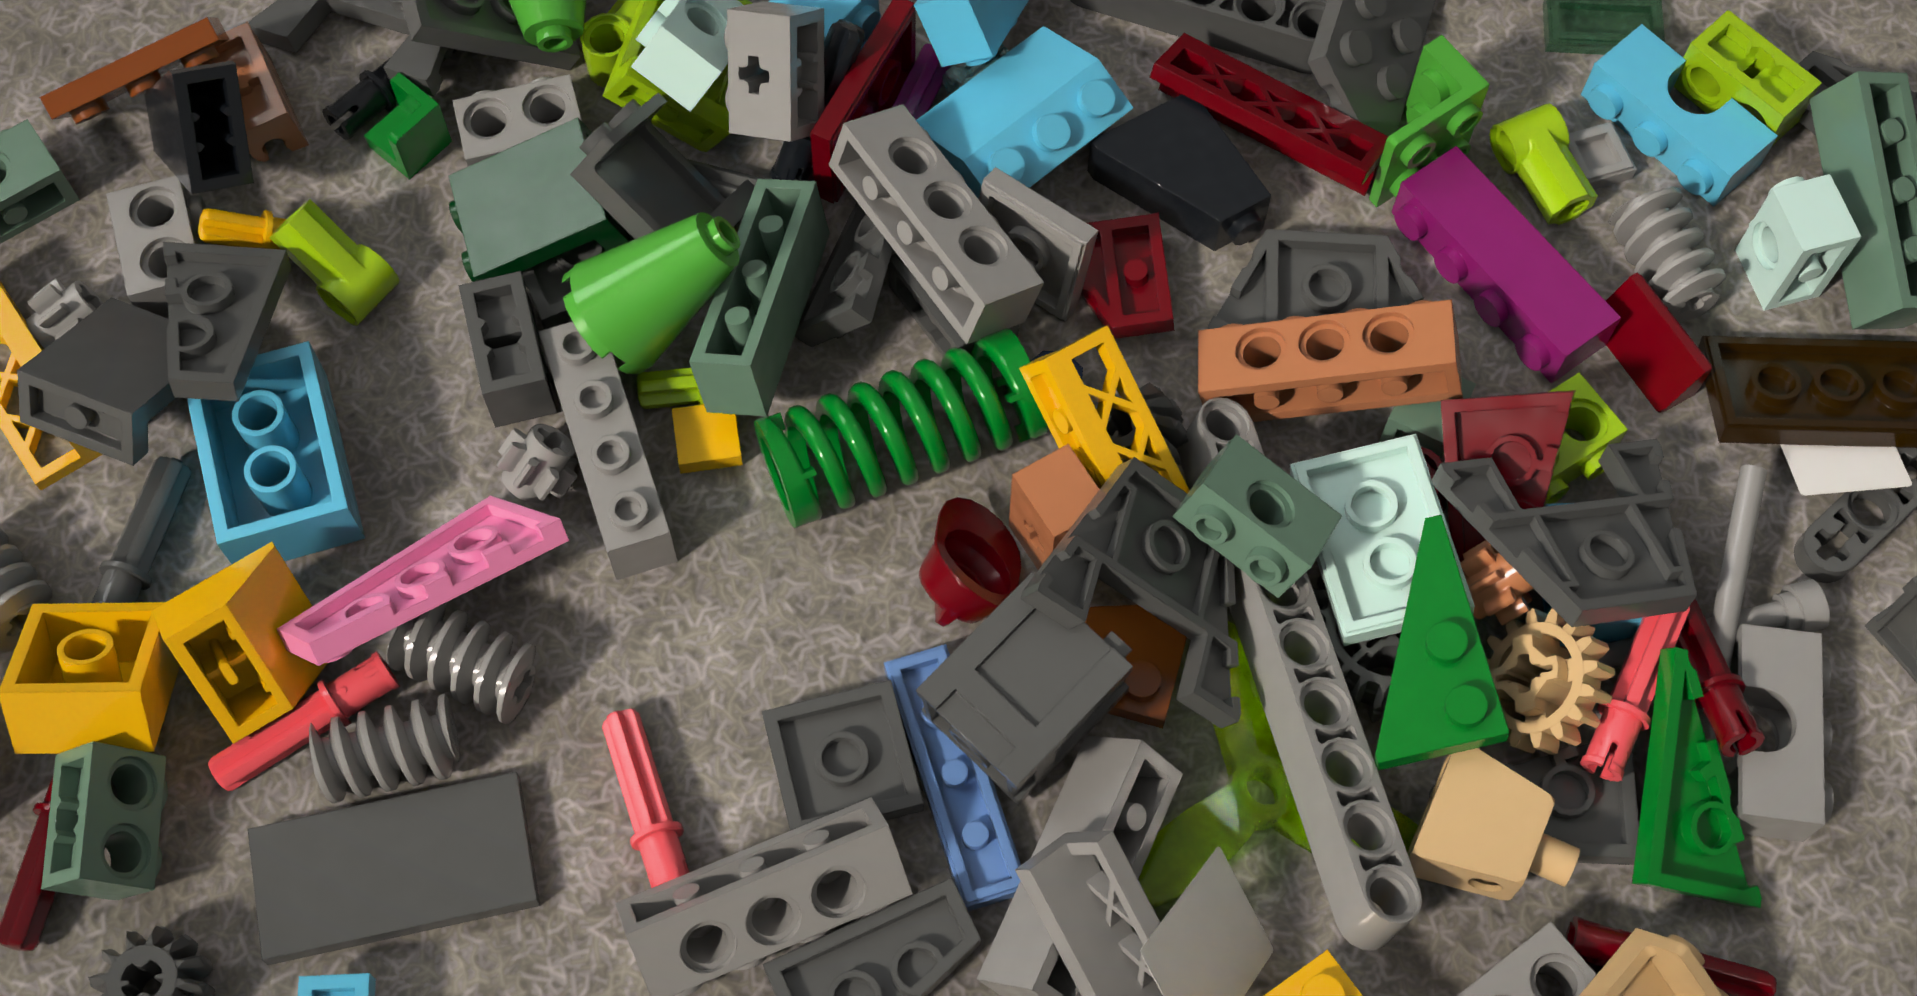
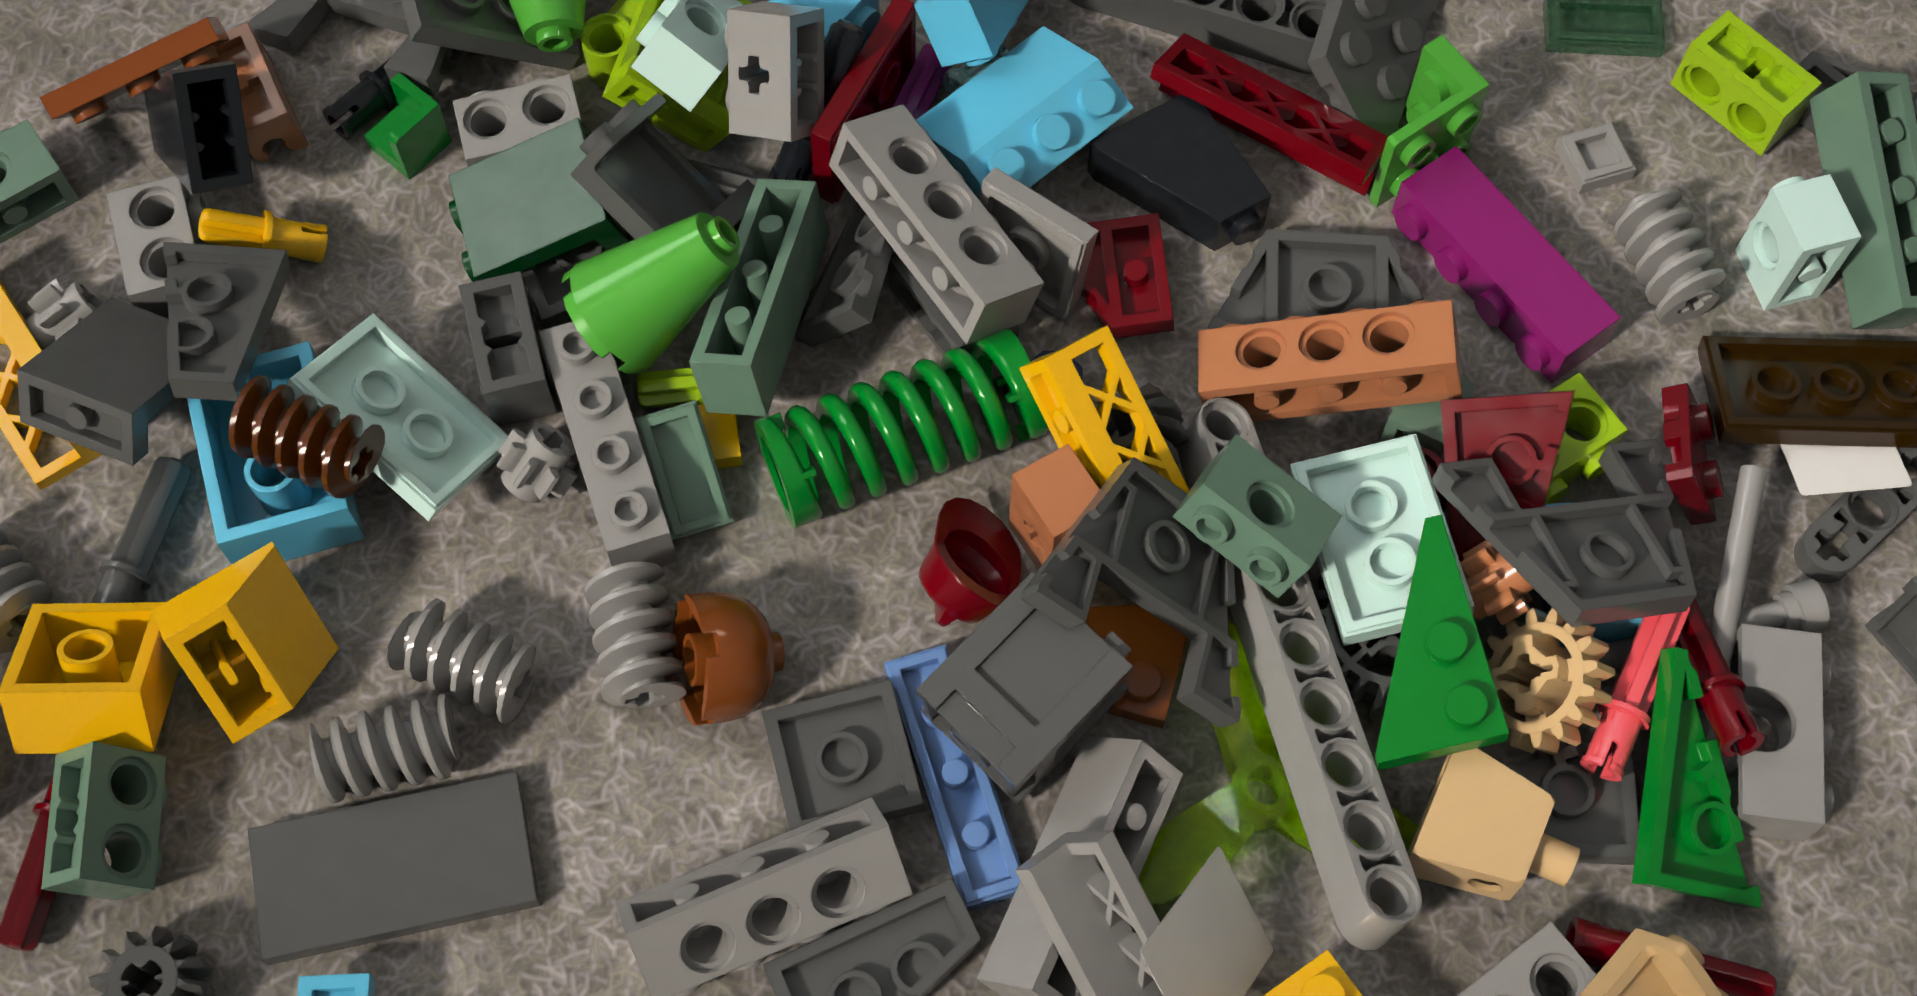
coral axle [208,651,400,791] -> none
lime piece [269,199,400,326] -> none
bright pink wing [277,496,569,666] -> none
coral axle [602,709,690,888] -> none
lime piece [1489,104,1598,225] -> none
medium azure arch [1581,24,1778,207] -> none
dark red slope [1606,272,1713,413] -> none
none -> reddish brown piece [228,375,385,499]
none -> light aqua tile [286,313,508,522]
none -> light grey piece [584,561,687,708]
none -> sand green tile [635,400,734,541]
none -> dark orange cylinder [672,592,785,725]
none -> dark red wing [1662,383,1724,525]

